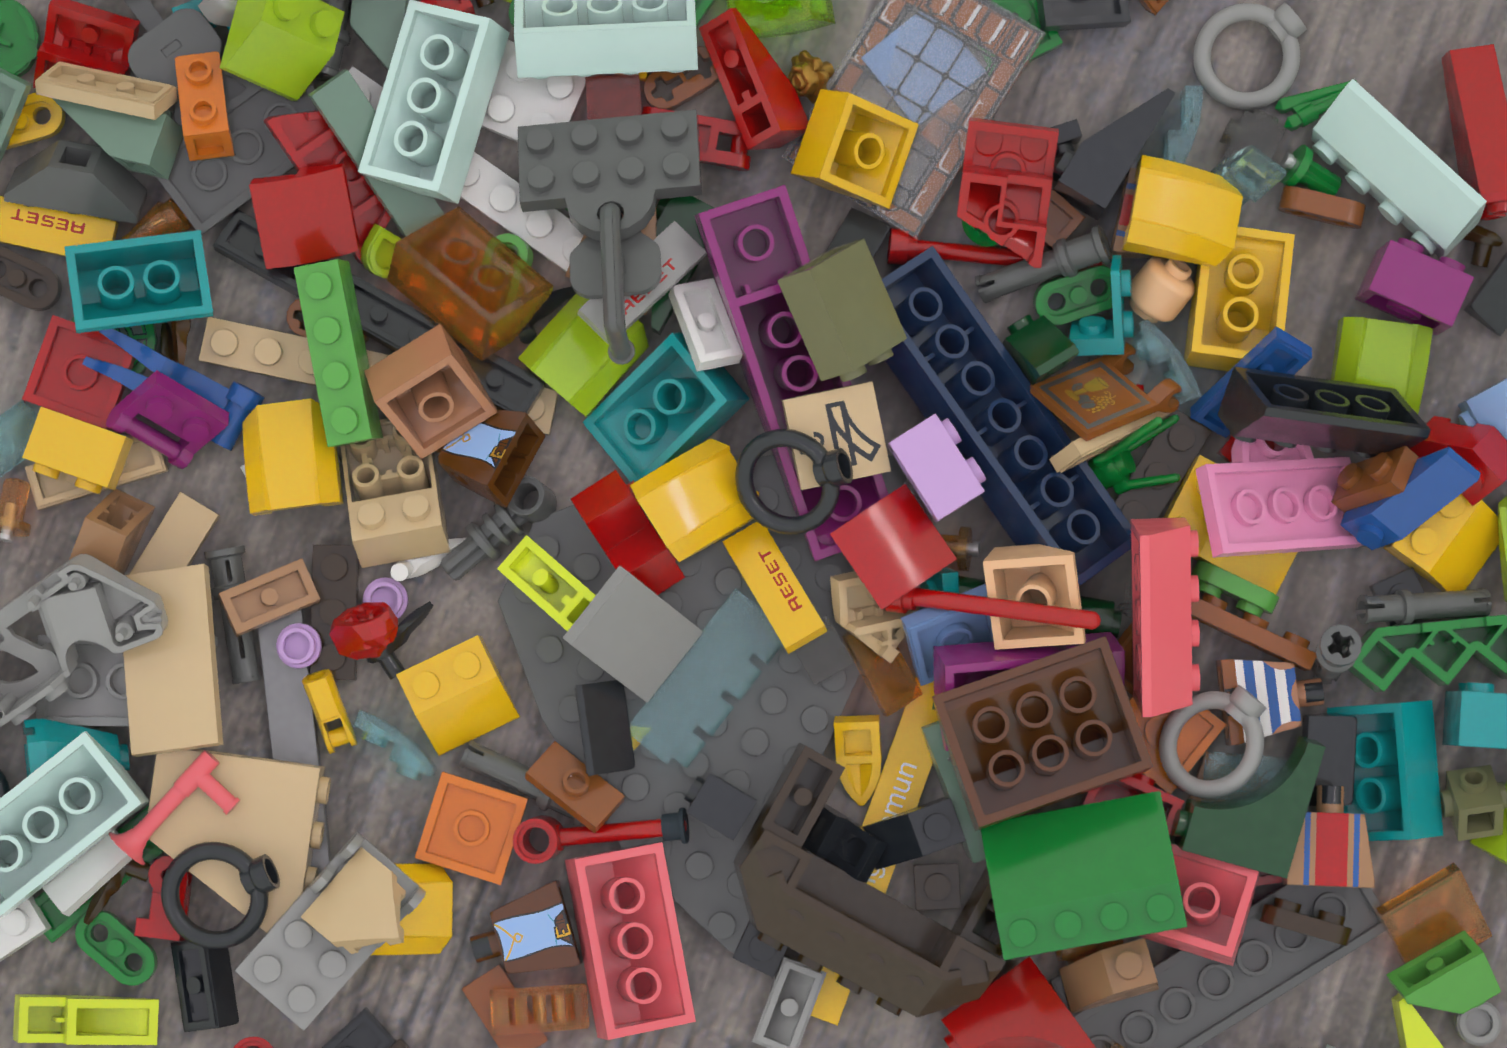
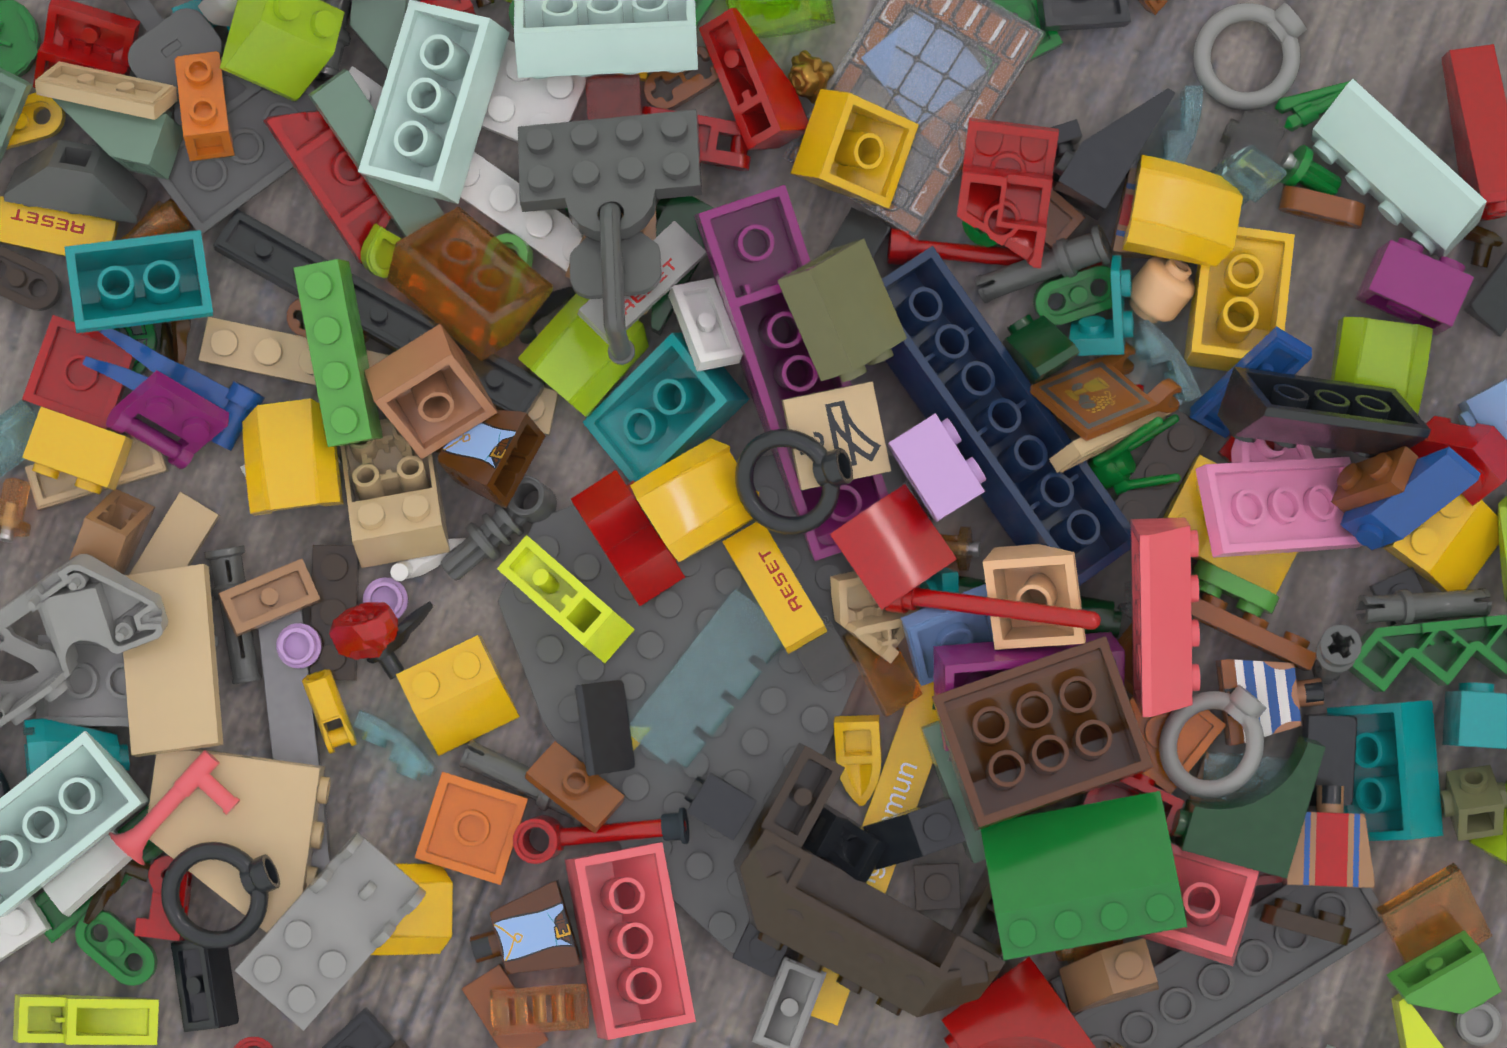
red slope [249,163,360,269] -> none
tan slope [301,847,406,954] -> none
light grey tile [563,565,703,703] -> none

